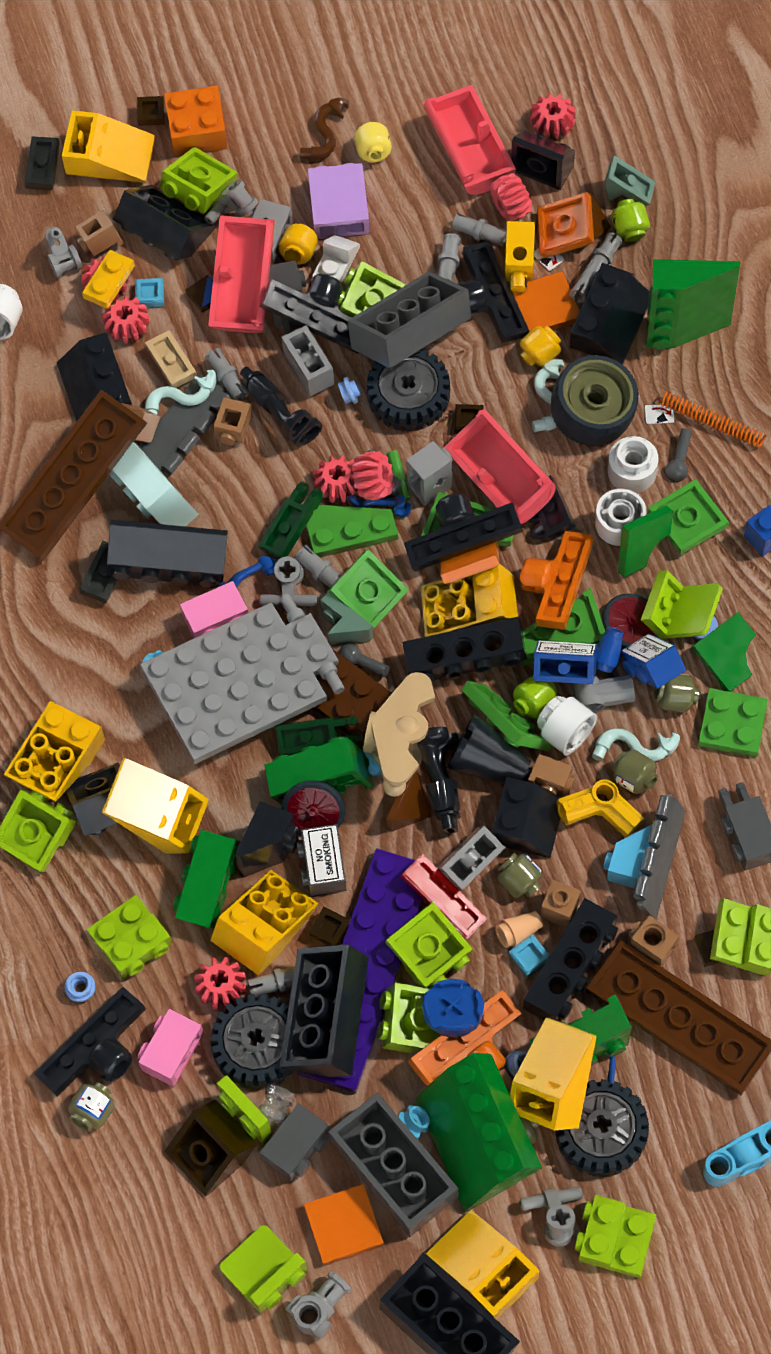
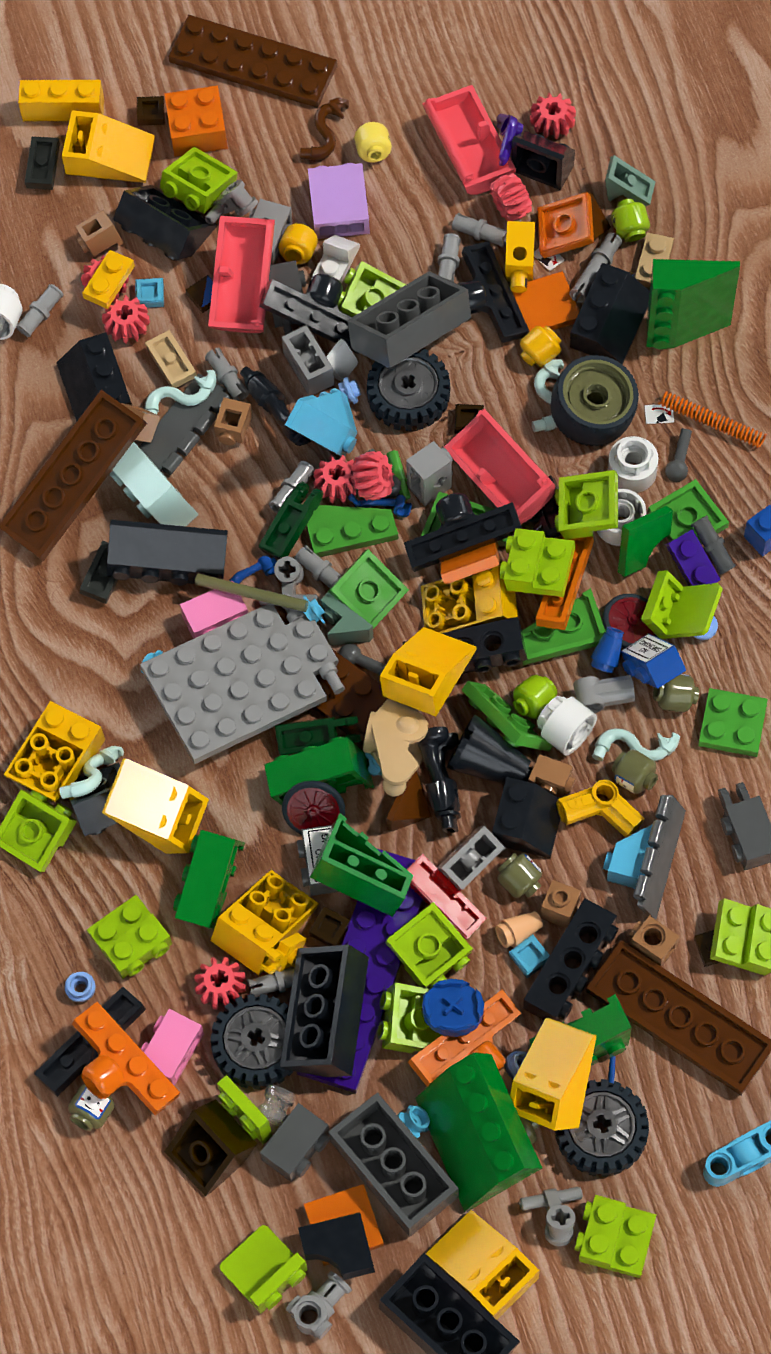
light grey piece [45,227,83,278] -> none
black slope [235,801,299,877] -> none
blue brick [534,640,597,684] -> none
green tile [692,612,756,692] -> none
none -> light grey pin [16,284,64,337]
none -> yellow brick [18,80,104,121]
none -> light aqua animal [60,746,124,799]
none -> orange plate [72,1002,180,1116]
none -> reddish brown plate [168,15,337,108]
none -> olive bar [195,573,309,612]
none -> yellow plate [260,932,307,975]
none -> light grey pin [269,461,315,513]
none -> medium azure wedge [285,388,357,456]
none -> black tile [298,1212,375,1280]
none -> medium azure plate [303,595,326,624]
none -> green wedge [310,813,414,917]
none -> white slope [326,339,358,382]
none -> yellow slope [380,627,477,717]
none -> dark purple piece [496,114,524,166]
none -> lime plate [500,528,576,597]
none -> lime plate [555,470,618,540]
none -> tan plate [635,233,674,288]
none -> dark purple plate [665,529,721,586]
none -> dark grey pin [691,515,736,575]

